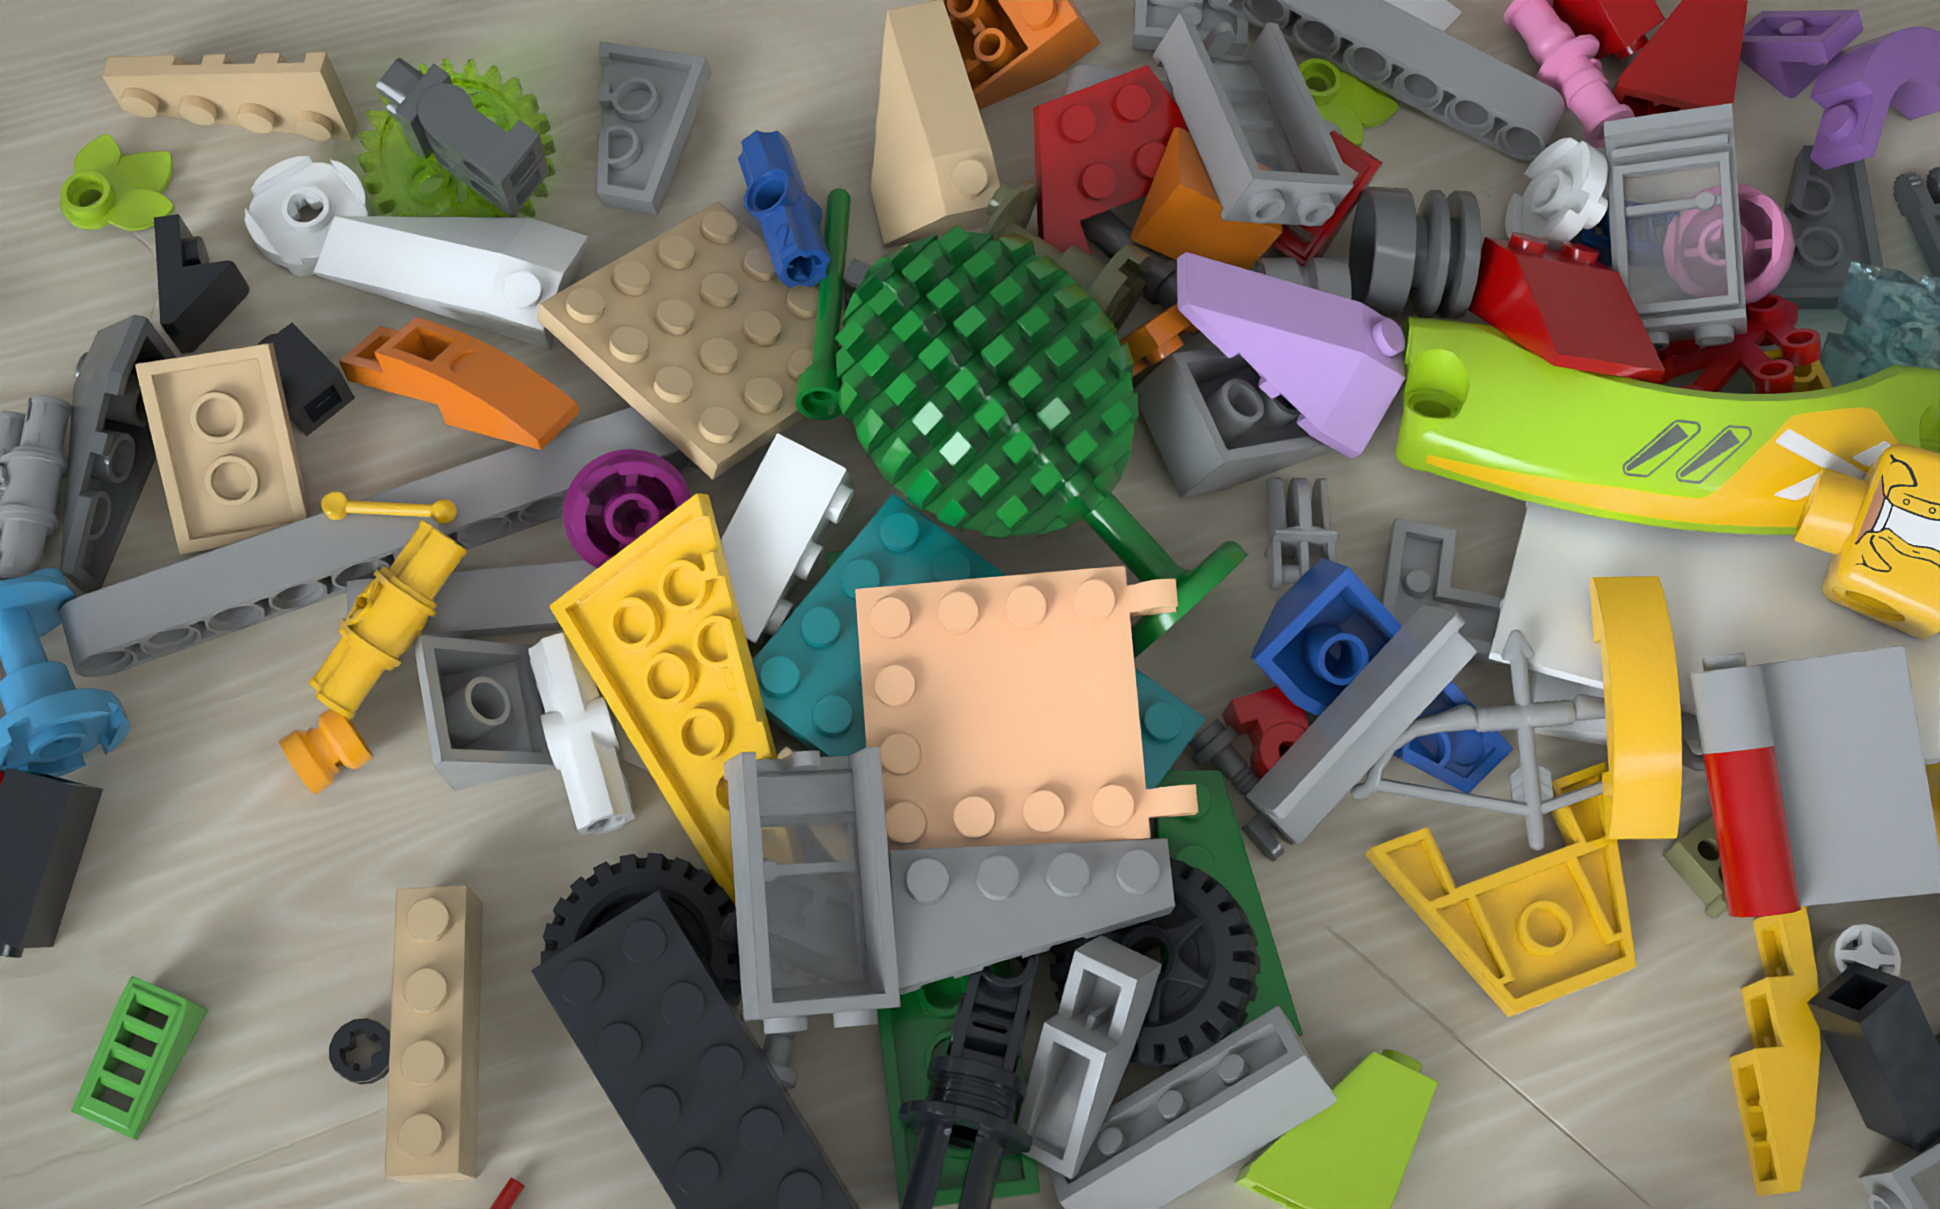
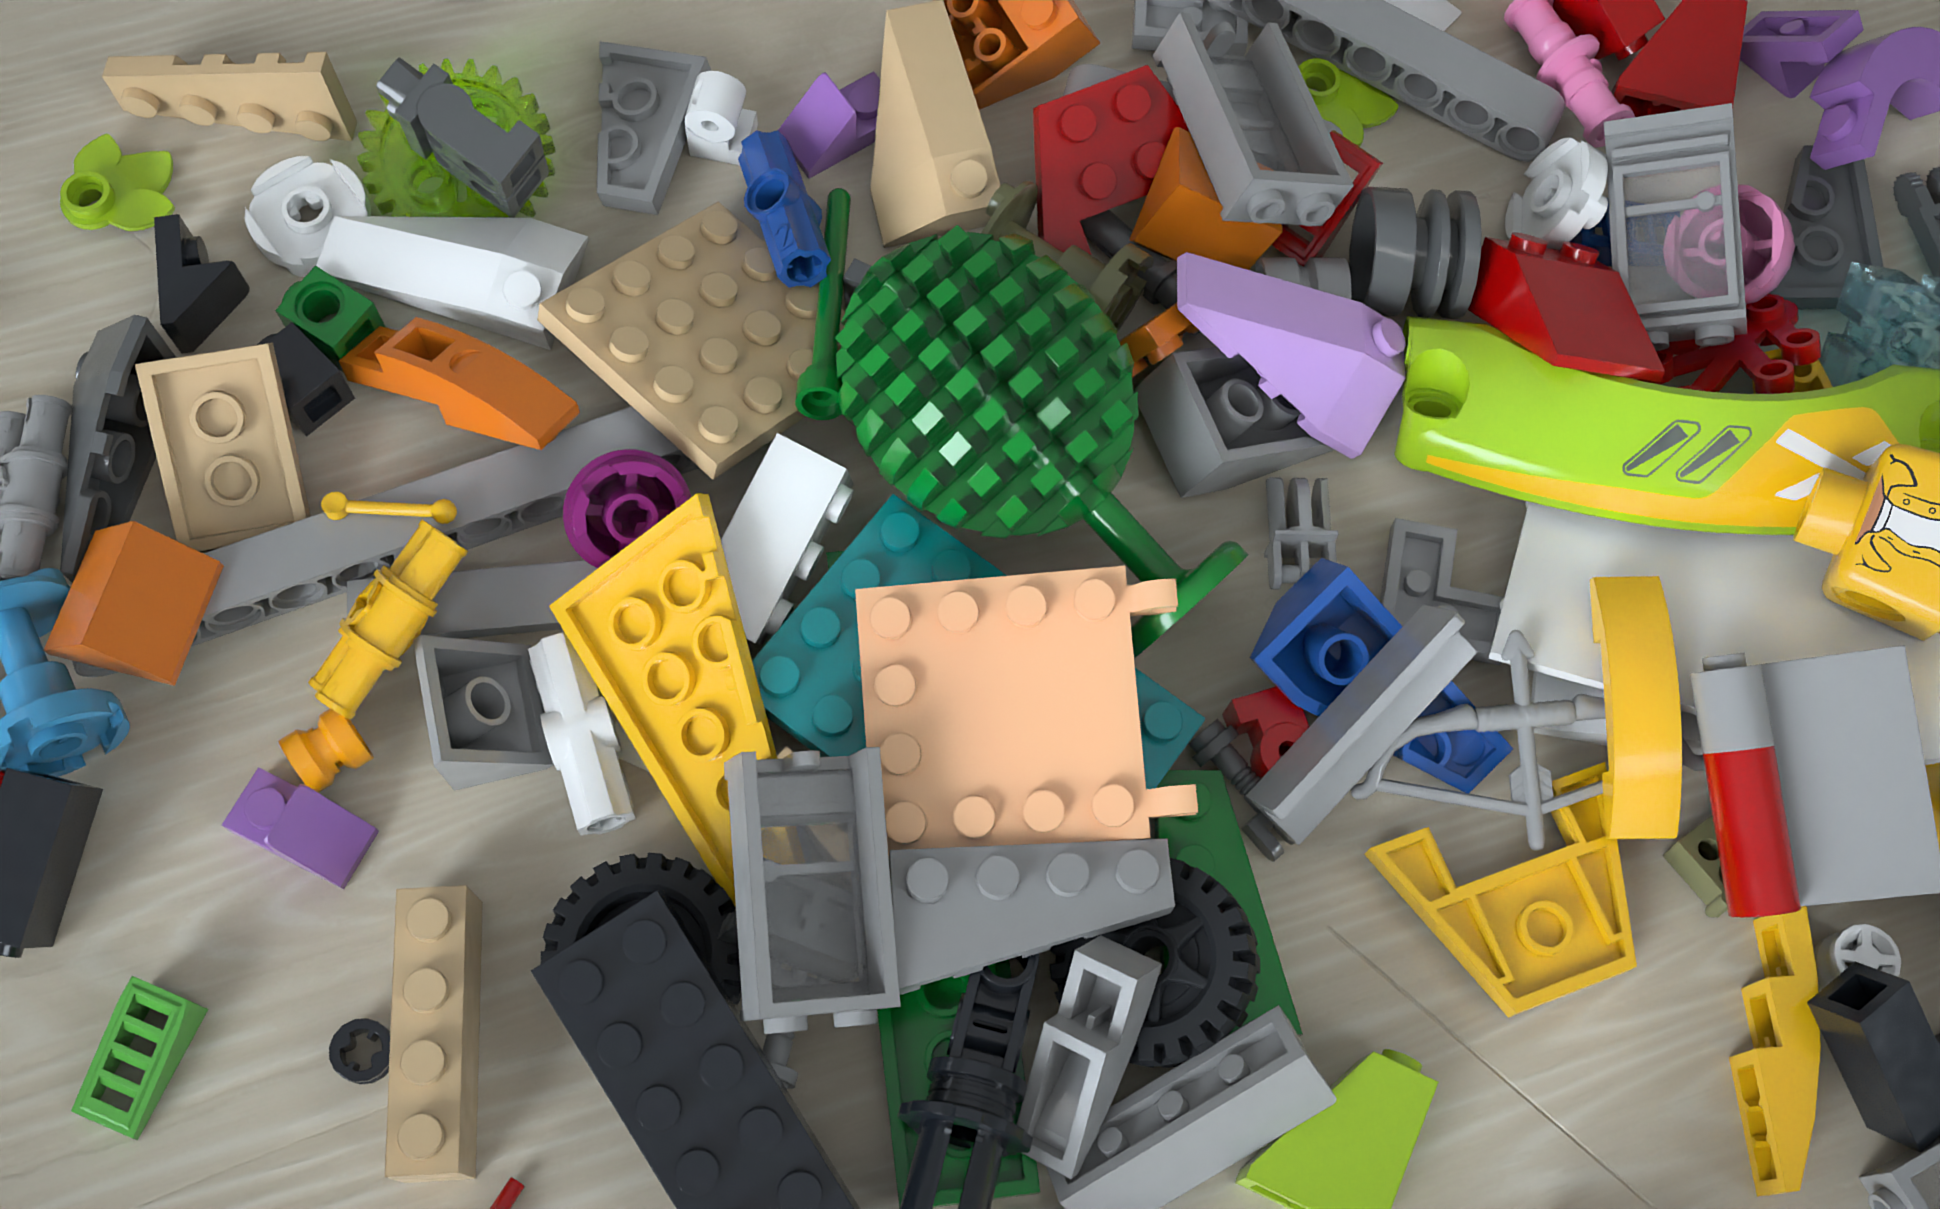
none -> orange slope [43,521,224,686]
none -> medium lavender slope [222,767,379,889]
none -> green brick [275,265,386,372]
none -> white leg [684,71,758,165]
none -> medium lavender slope [778,71,880,179]

